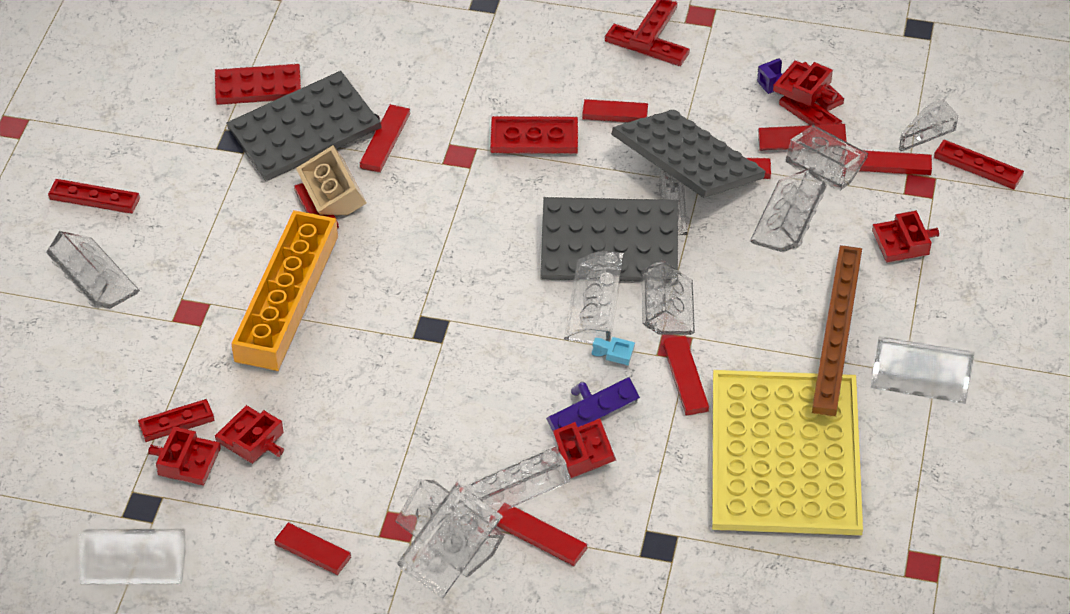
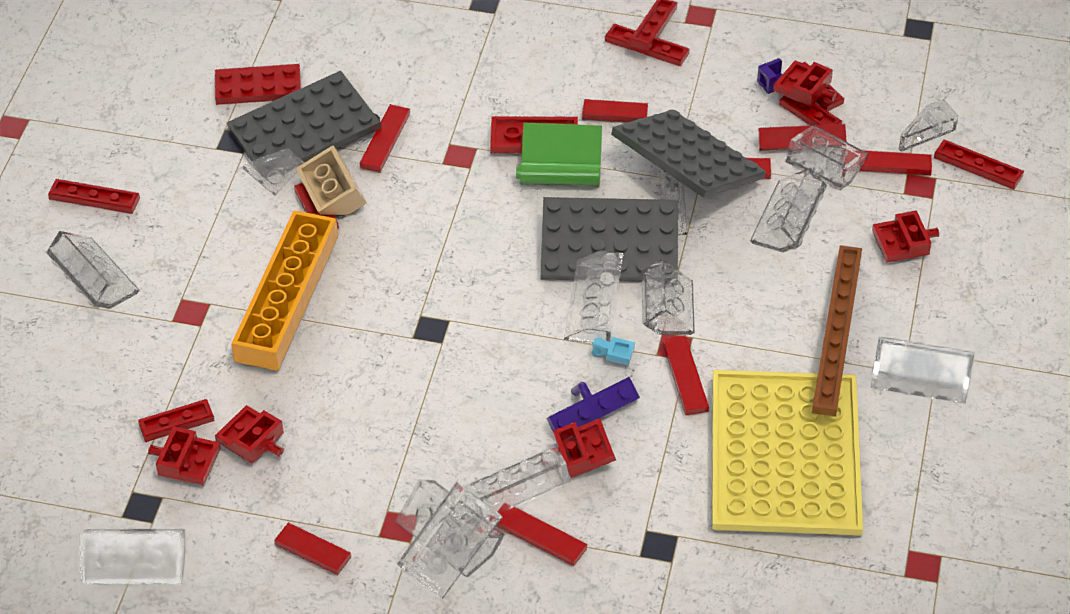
none -> clear wing [243,148,304,196]
none -> bright green door [516,123,602,186]

